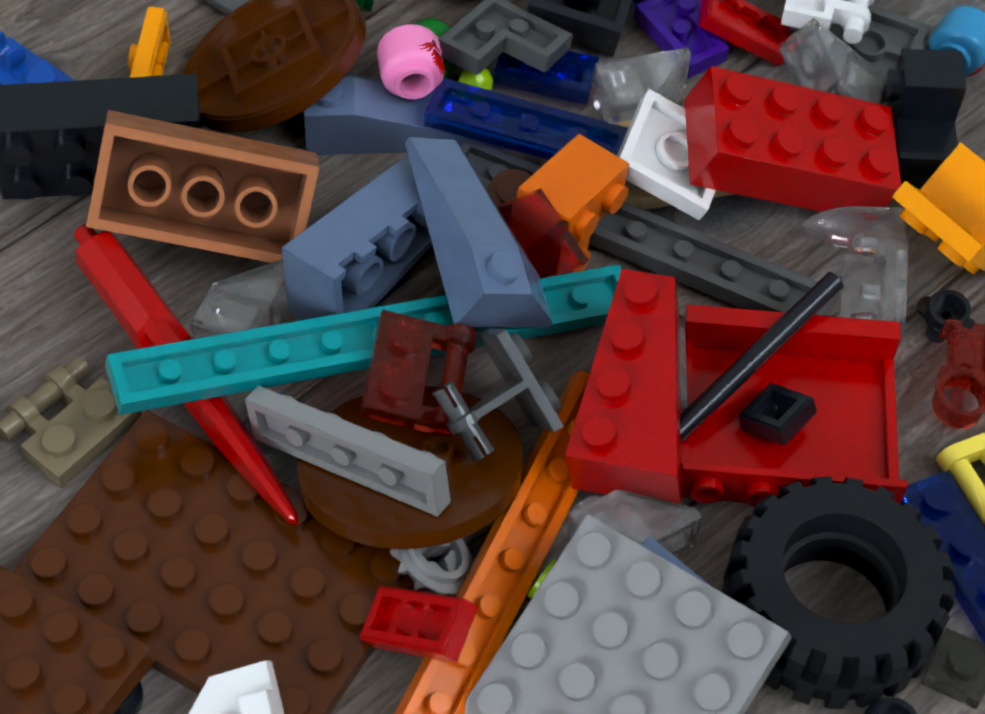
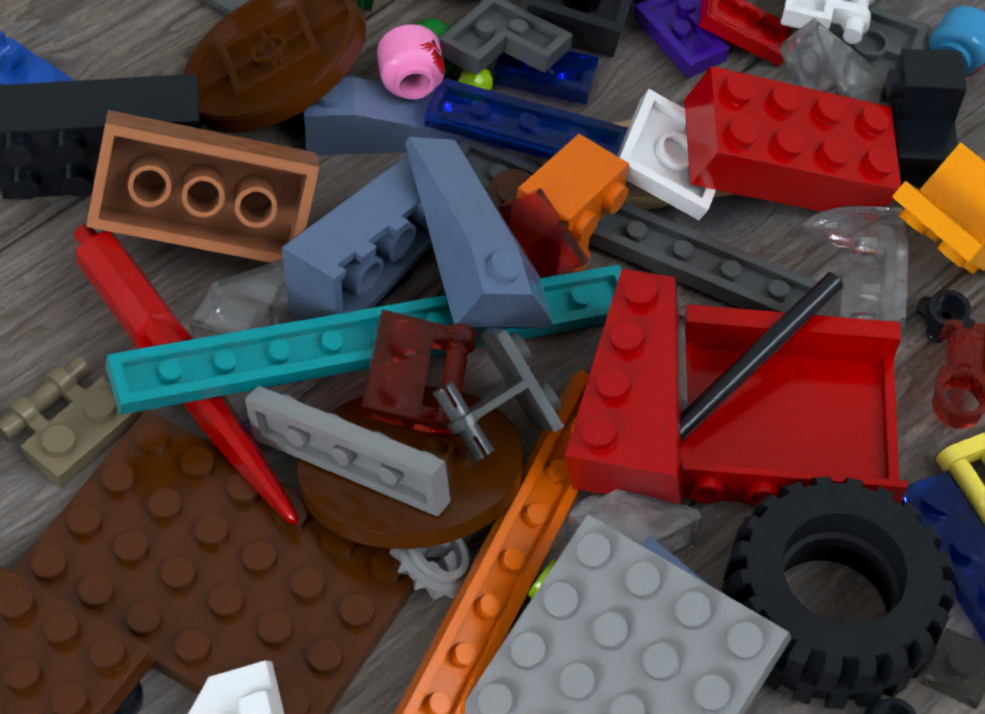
light orange plate [128,7,171,78] -> none
red plate [359,585,478,663] -> none
clear slope [591,48,691,125] -> none
black tile [738,382,817,446] -> none

